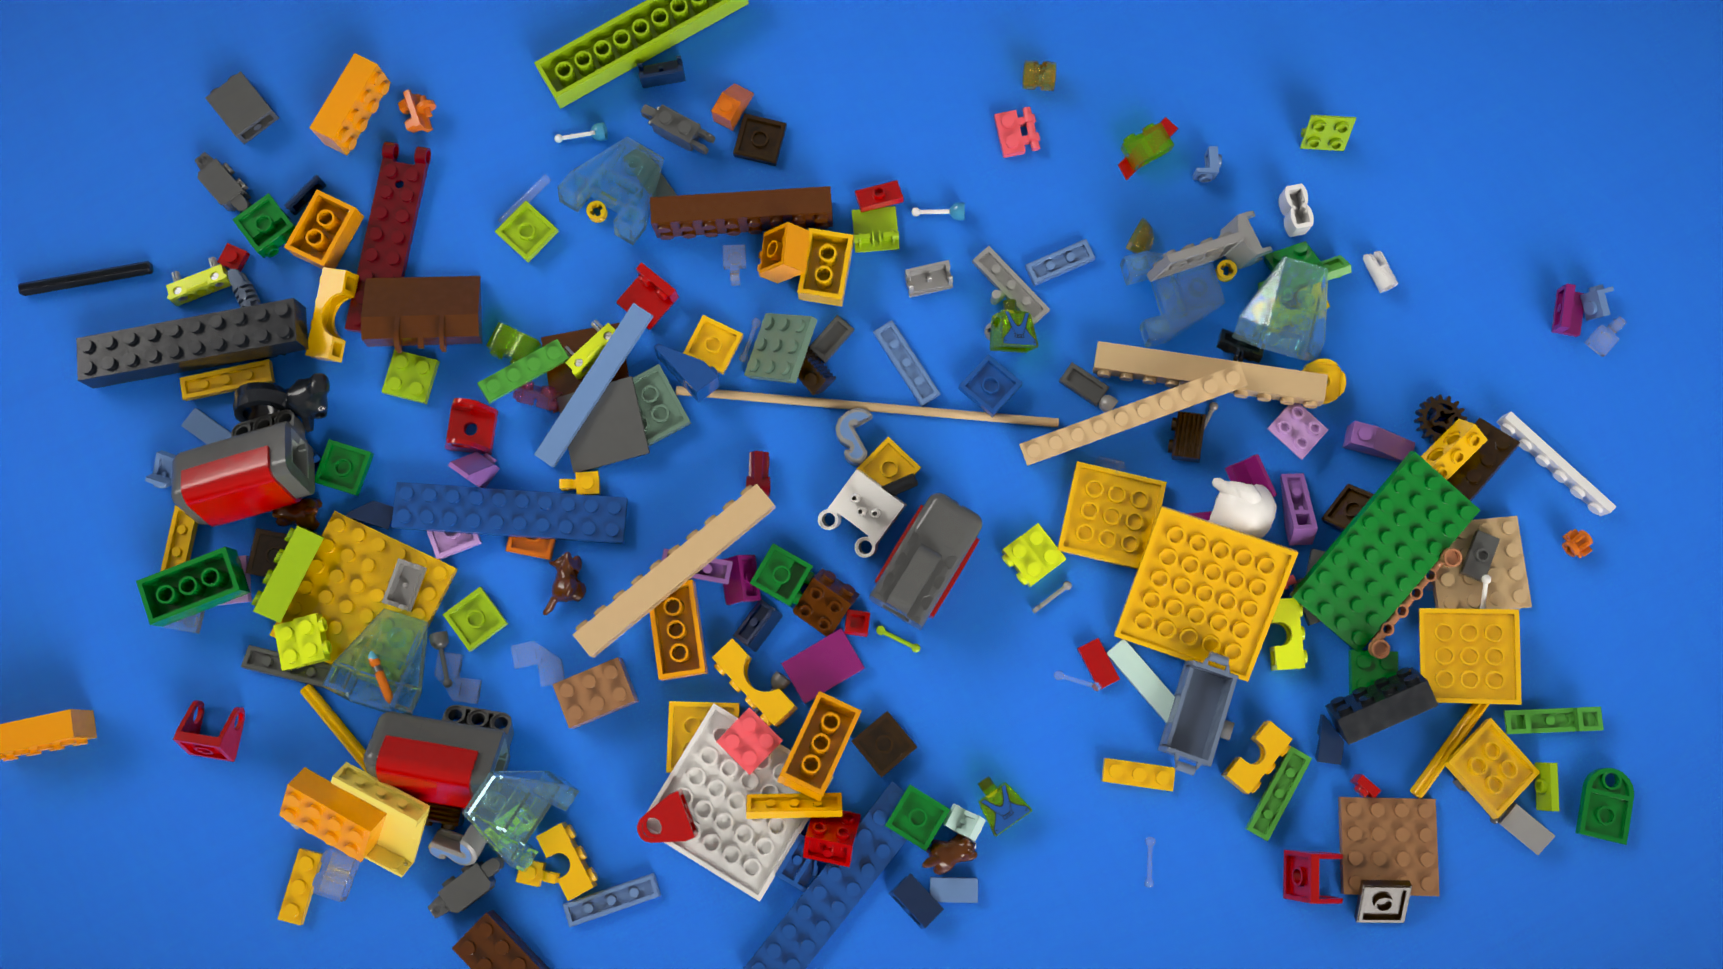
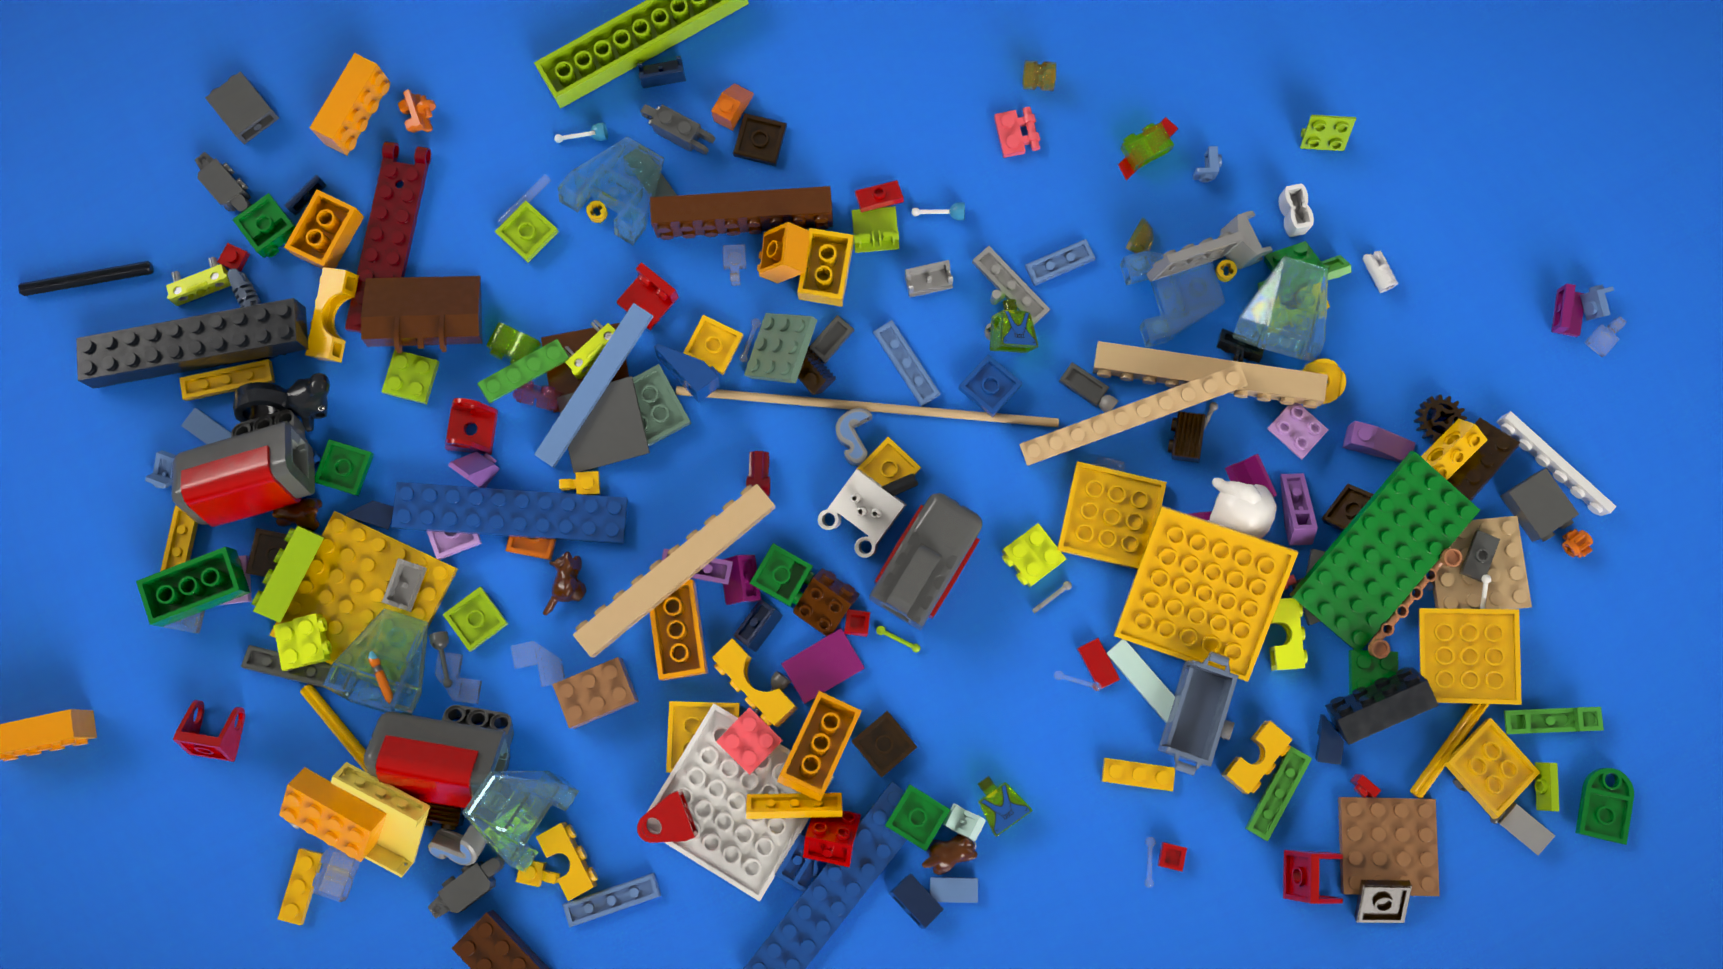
none -> red plate [1158,842,1187,872]
none -> dark grey brick [1500,468,1579,542]

